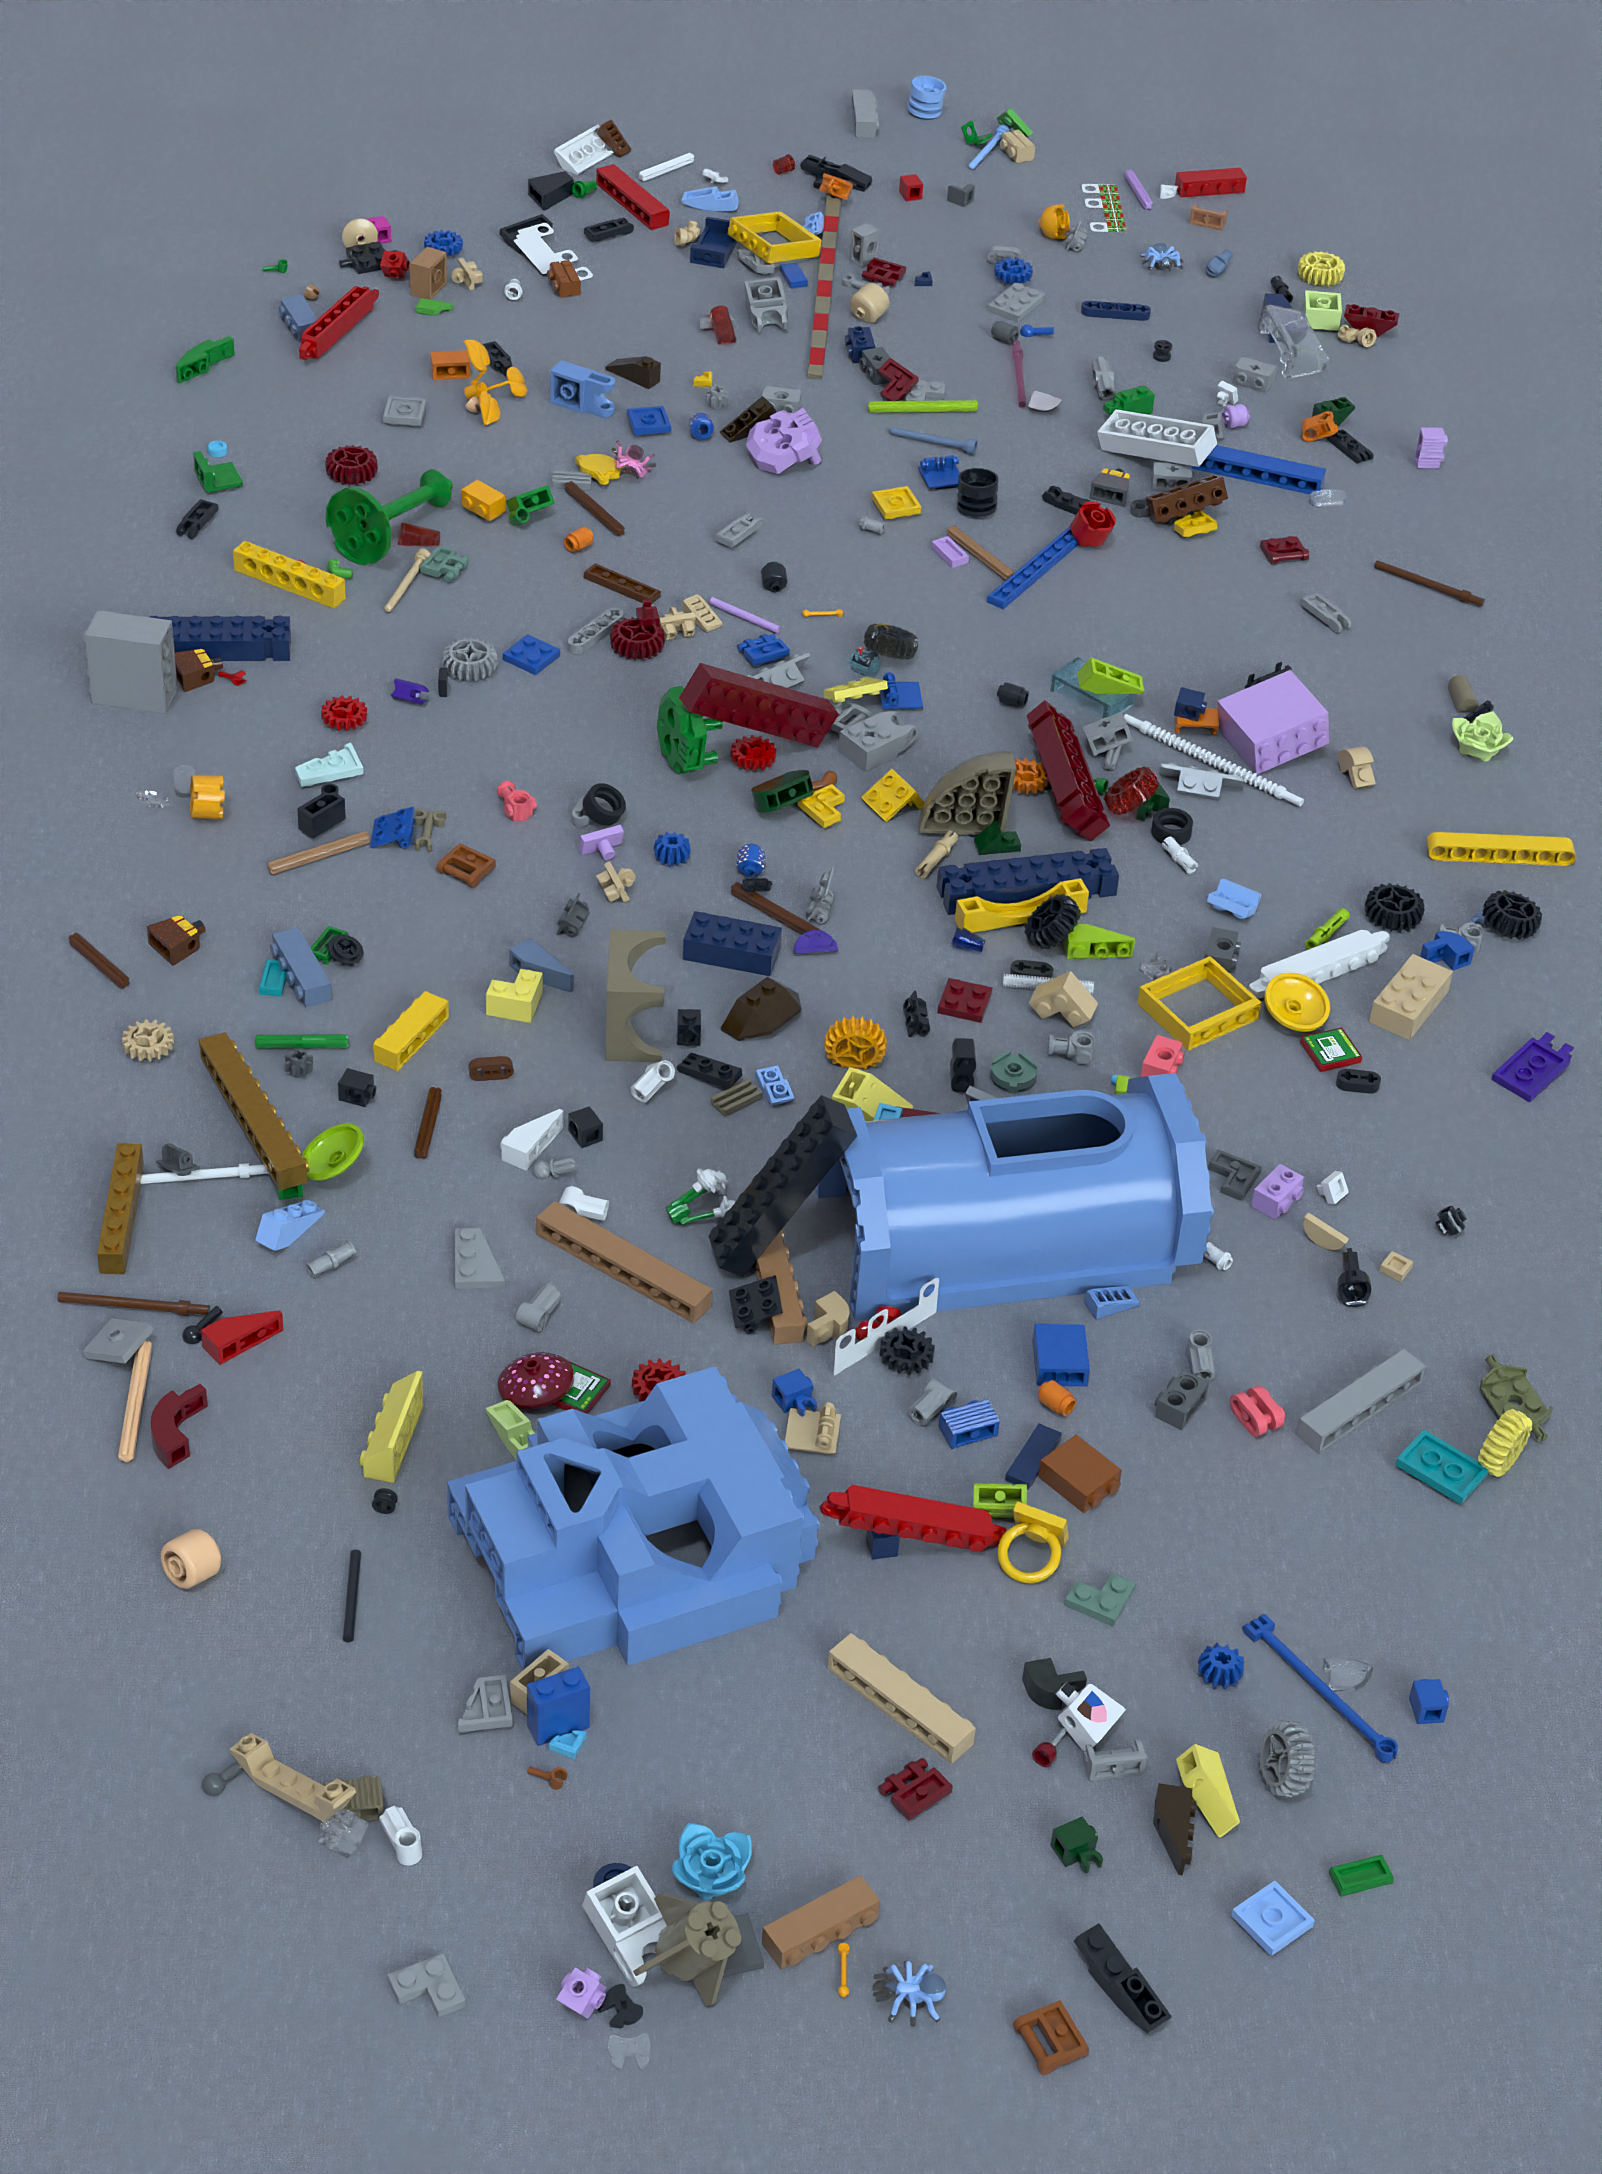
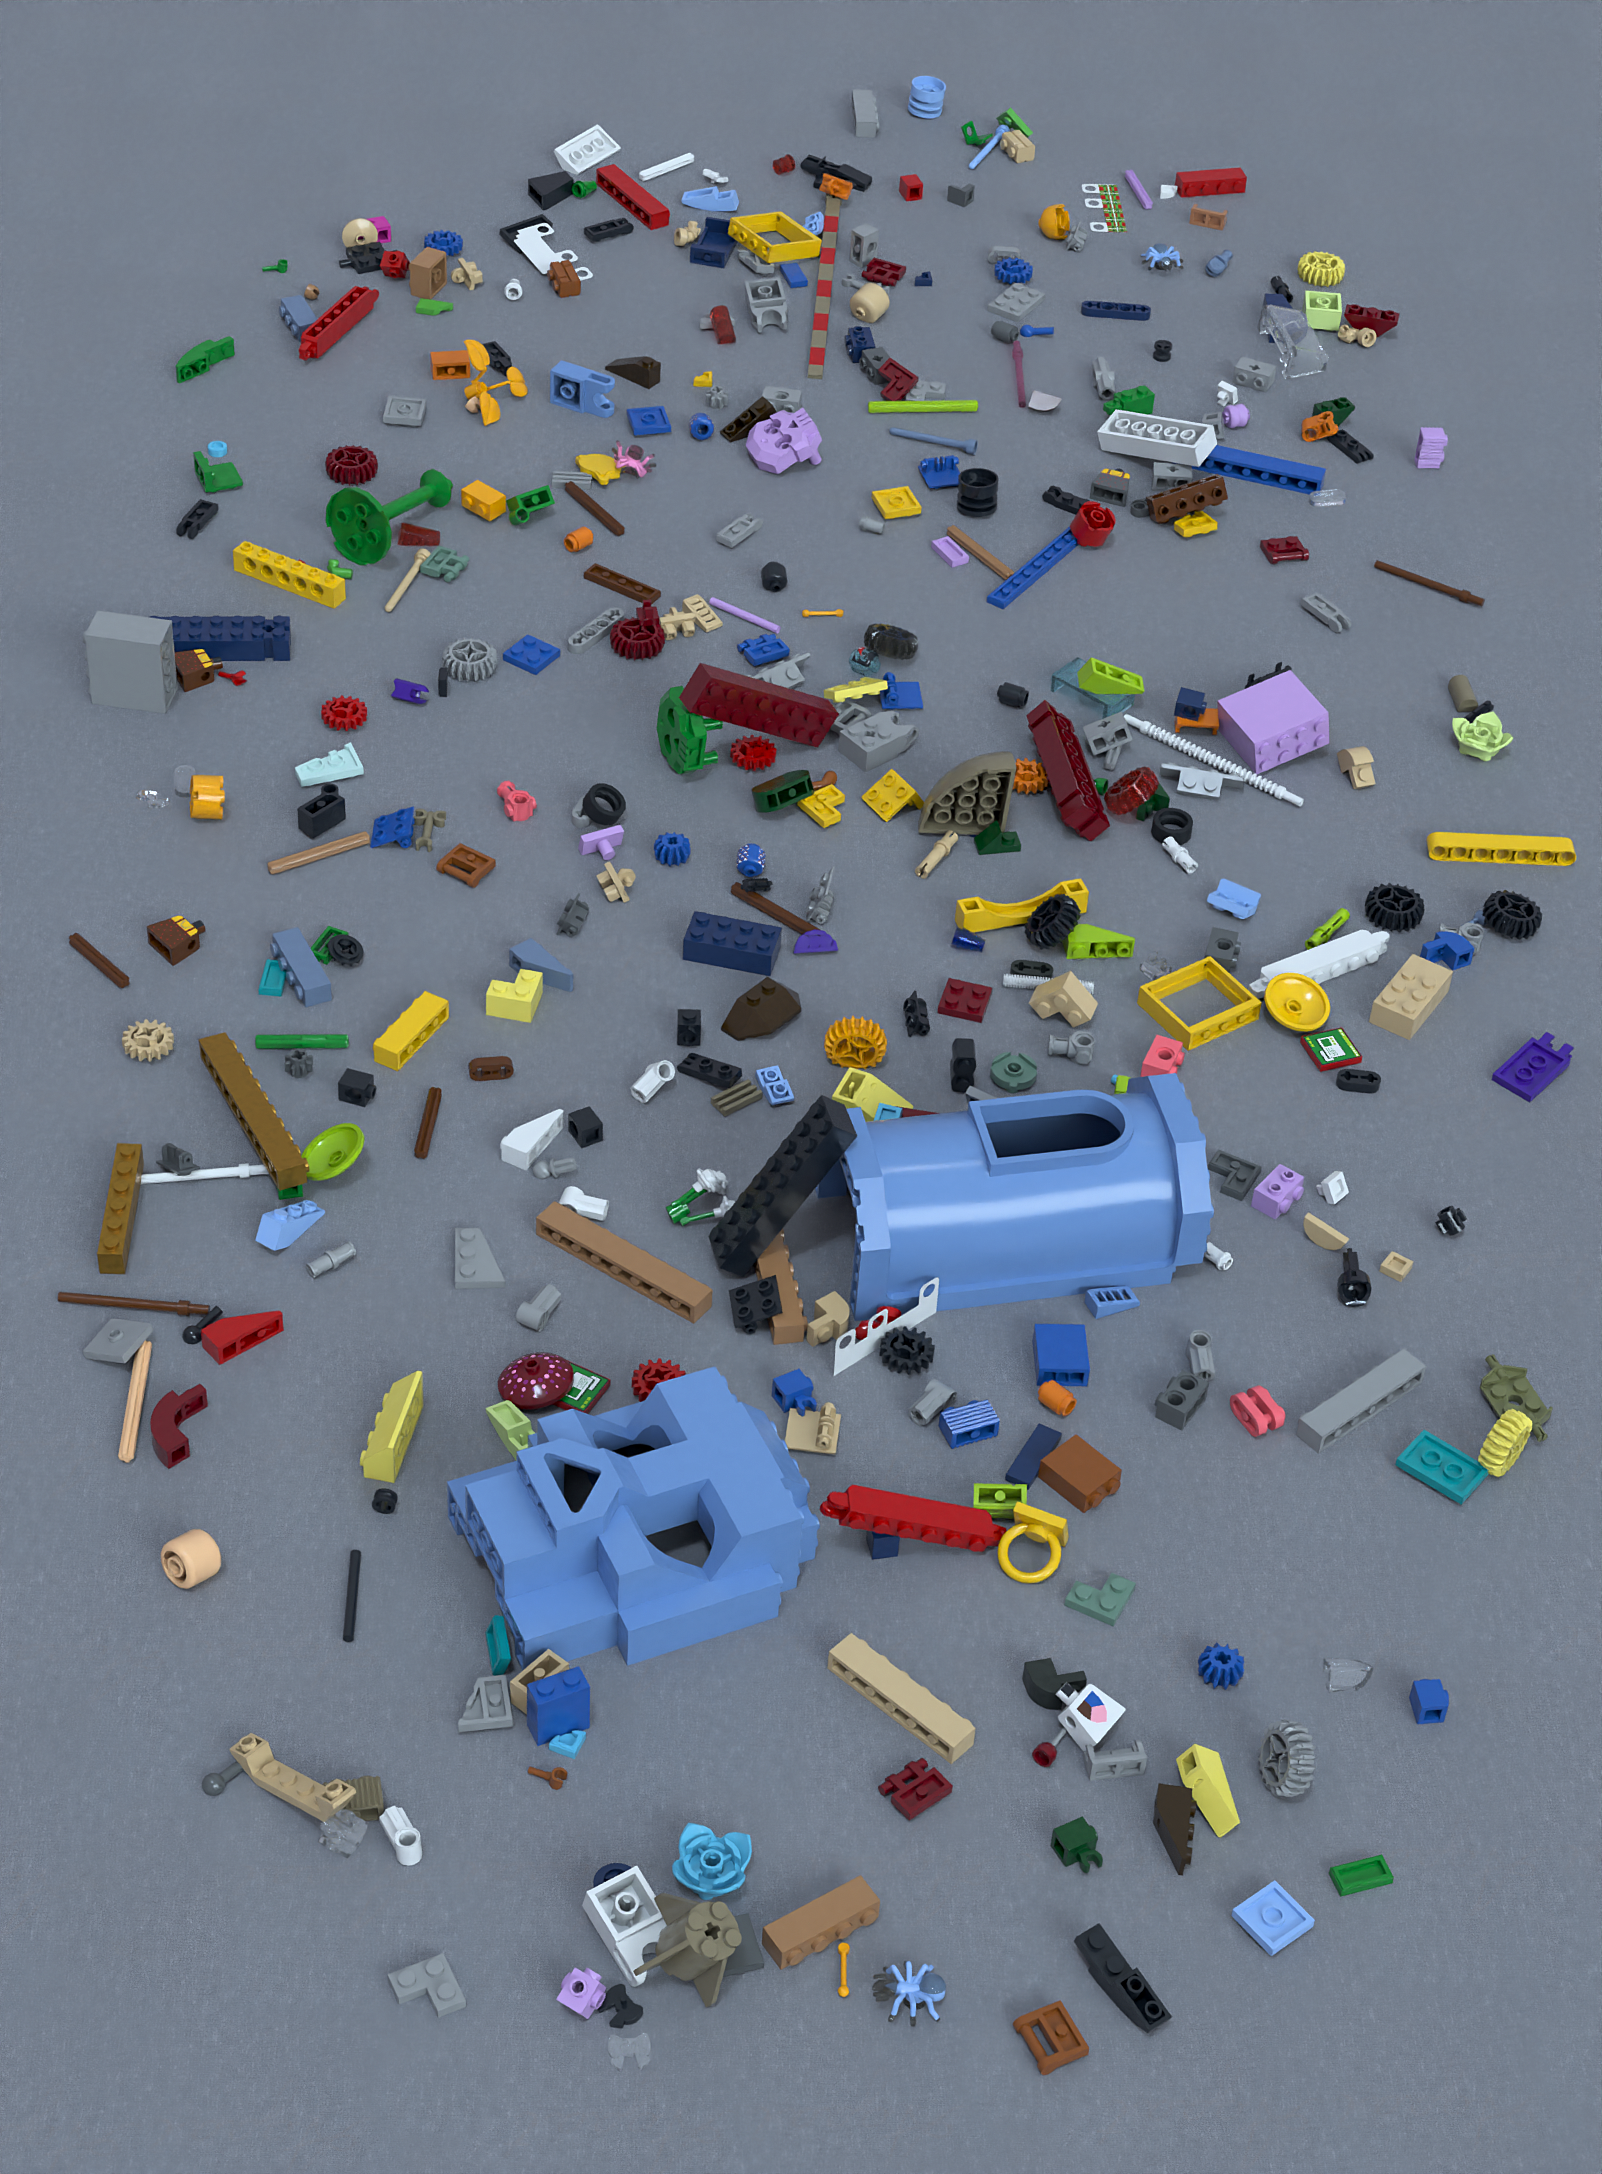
reddish brown slope [596,120,631,158] -> none
dark tan piece [605,929,666,1062] -> none
dark blue brick [936,848,1119,915] -> none
blue hinge [1242,1614,1398,1763] -> none
none -> teal tile [485,1615,511,1676]

